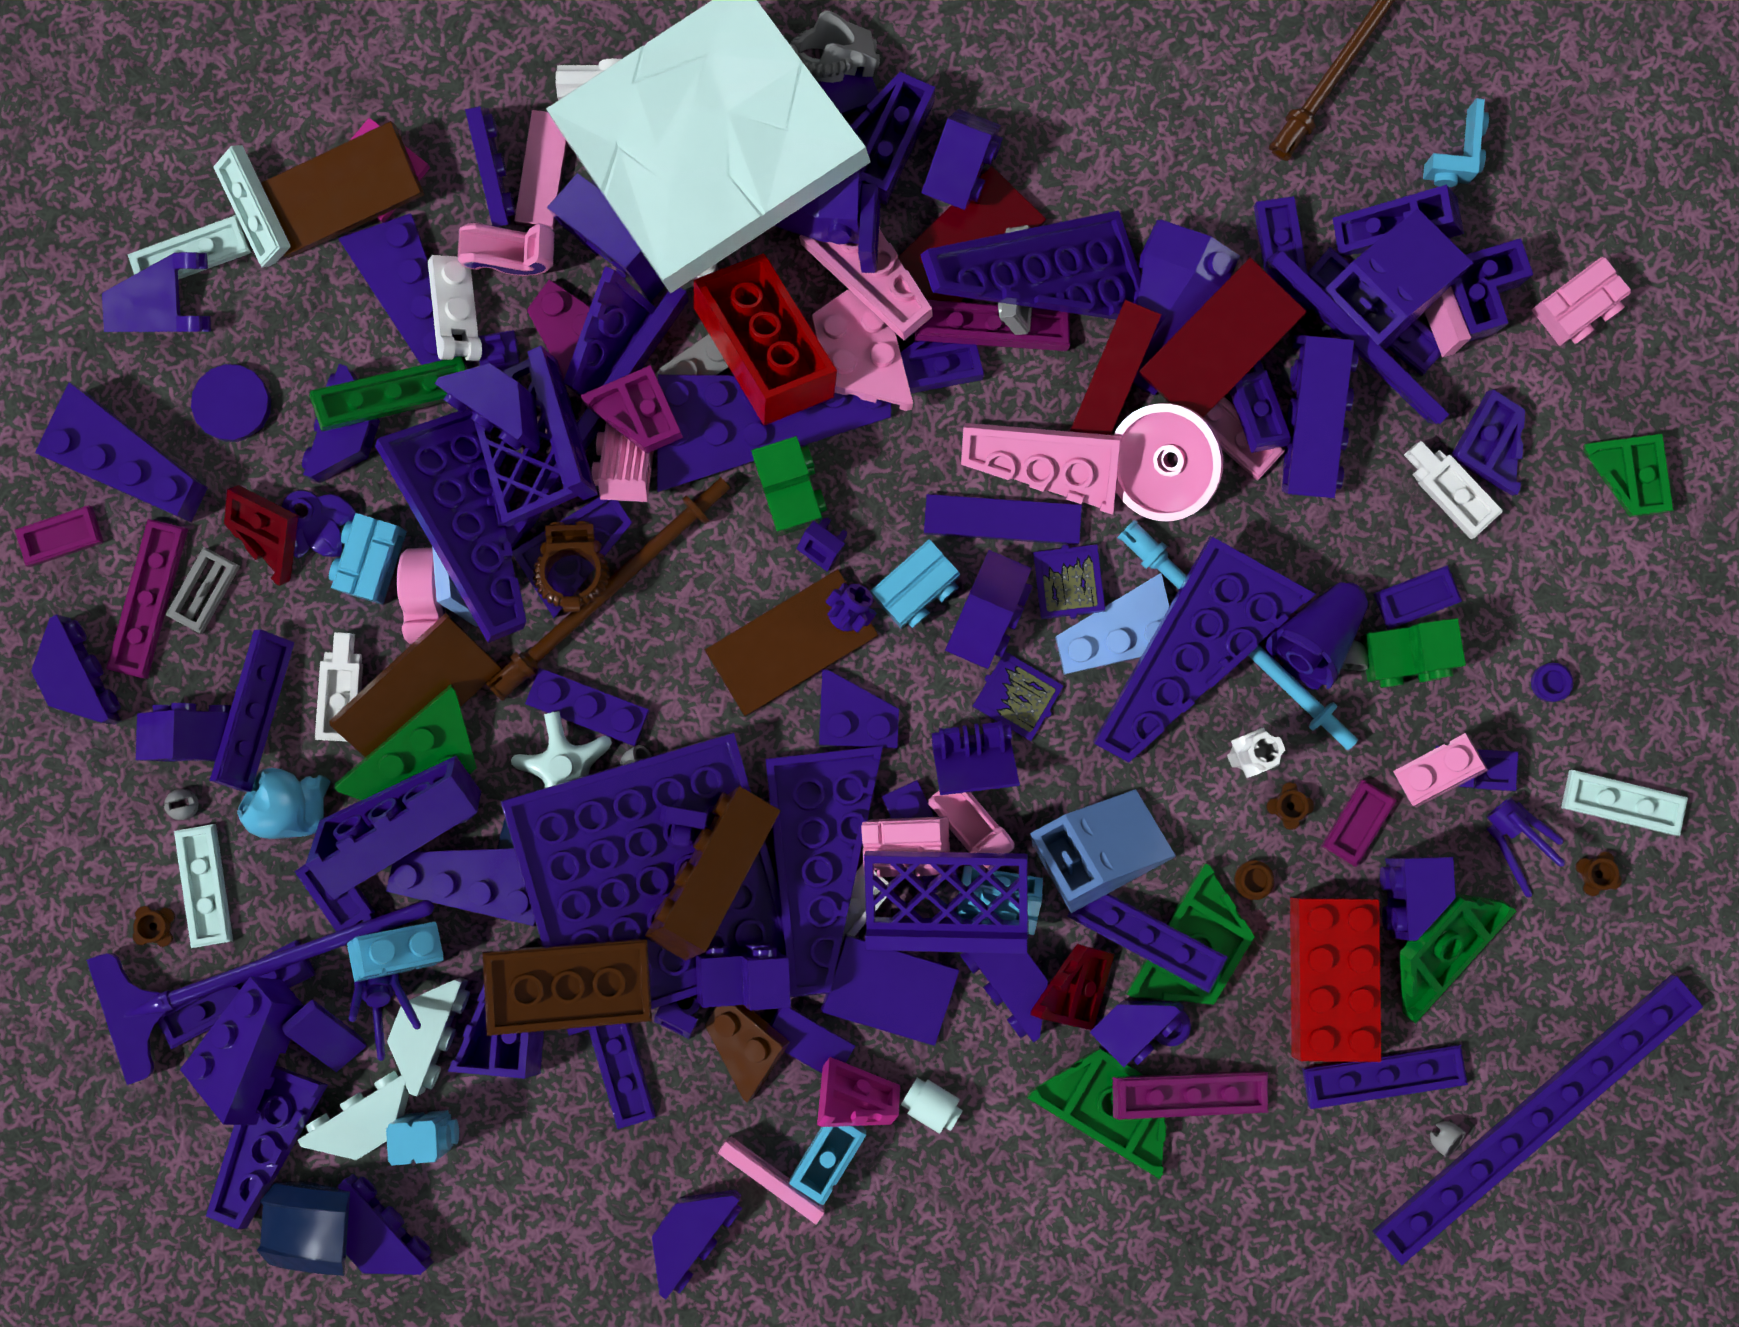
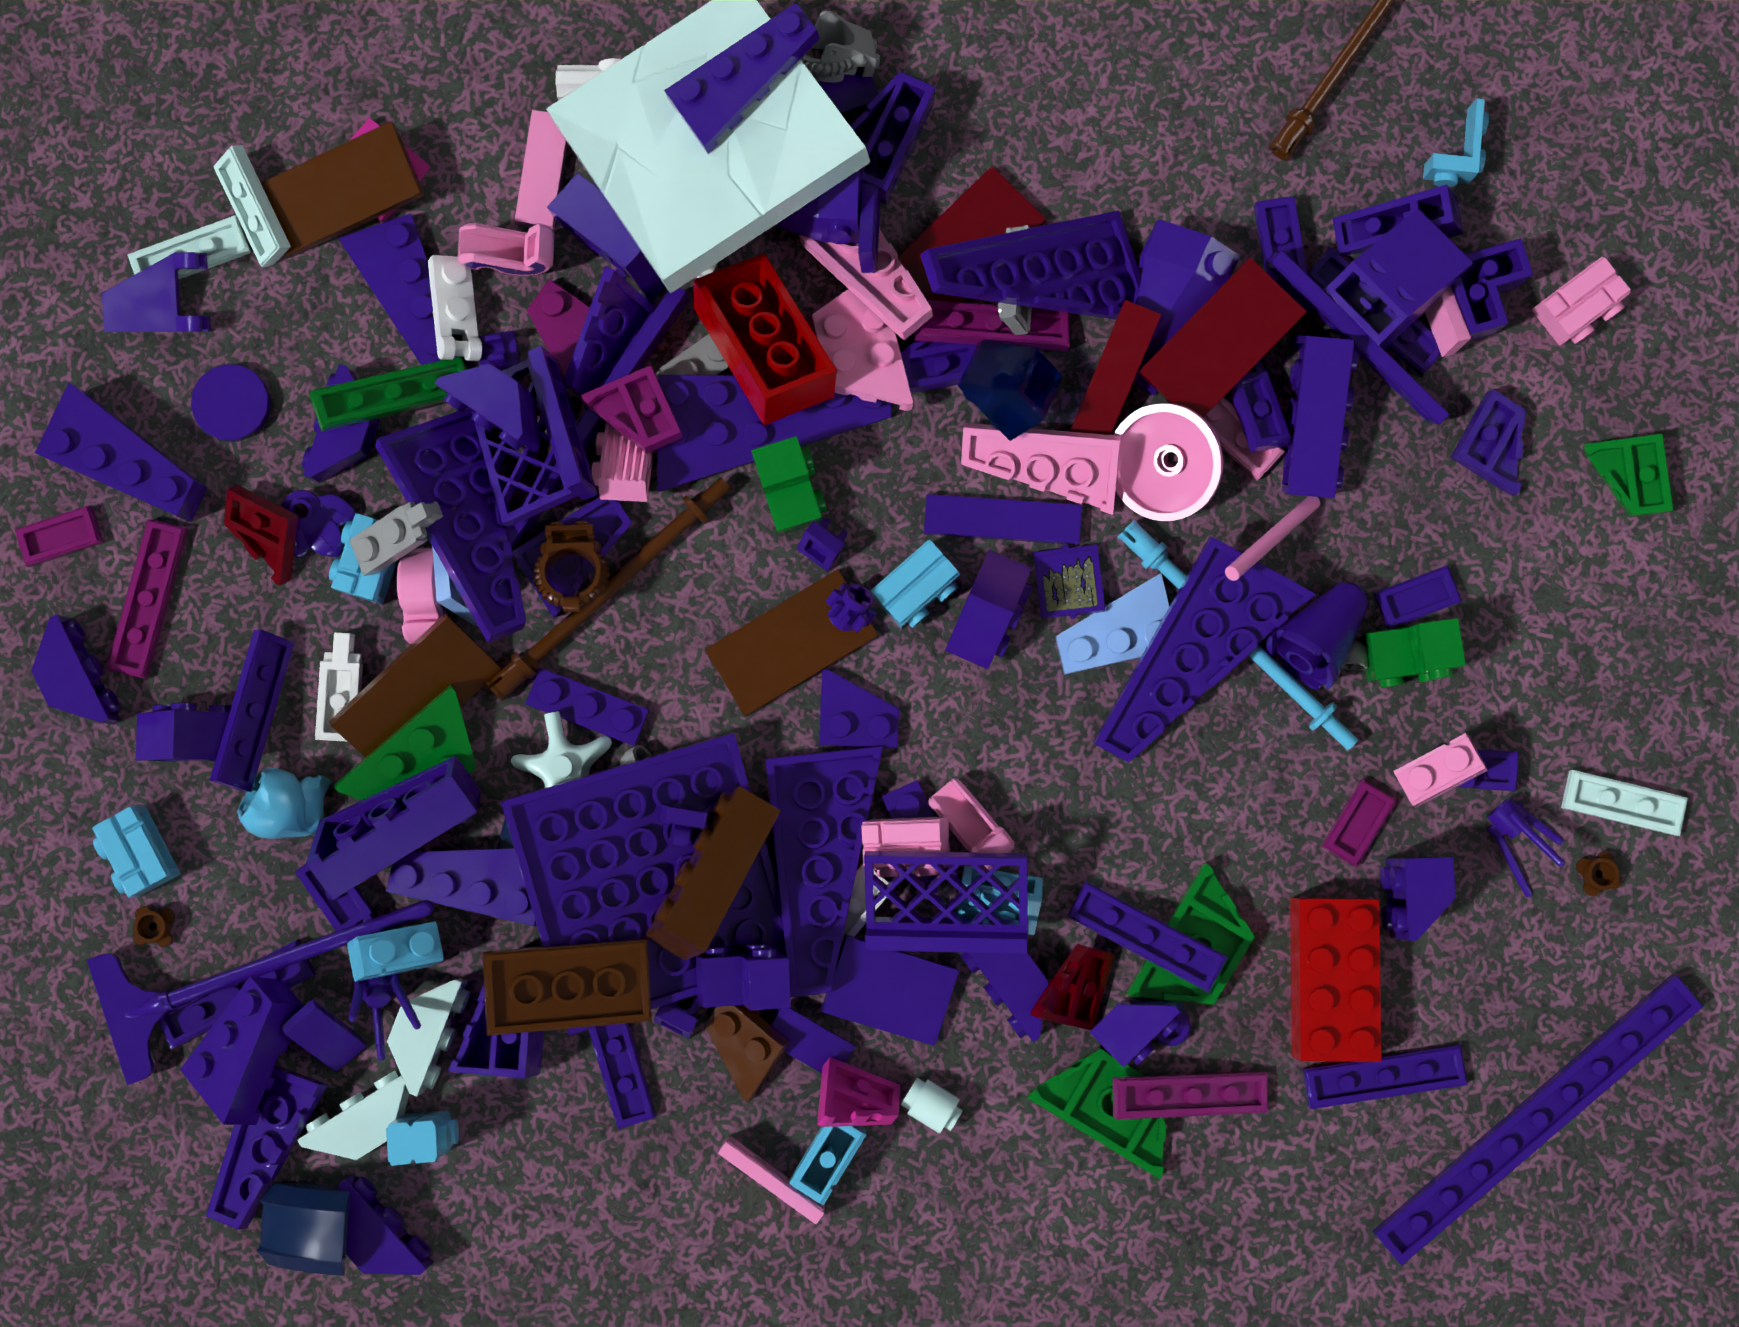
light grey hinge [164,789,199,820] -> none
light grey tile [166,547,240,634] -> none
light aqua tile [174,824,233,948] -> none
dark purple wing [465,106,516,227] -> none
dark purple slope [652,1189,742,1300] -> none
dark purple brick [921,109,1003,210] -> none
dark purple hinge [931,721,1020,795] -> none
piece [972,651,1064,741] -> none
medium blue slope [1030,789,1176,913] -> none
white piece [1227,728,1285,778] -> none
reddish brown plate [1234,860,1274,900] -> none
reddish brown plate [1266,782,1314,830] -> none
green wing [1400,893,1517,1024] -> none
white hinge [1404,441,1503,539] -> none
light grey hinge [1430,1121,1466,1157] -> none
dark purple tile [1531,663,1573,702] -> none
none -> medium azure brick [92,805,181,898]
none -> light grey hinge [349,502,443,576]
none -> dark purple wing [664,3,820,154]
none -> clear blue slope [958,339,1063,441]
none -> bright pink bar [1225,496,1320,581]

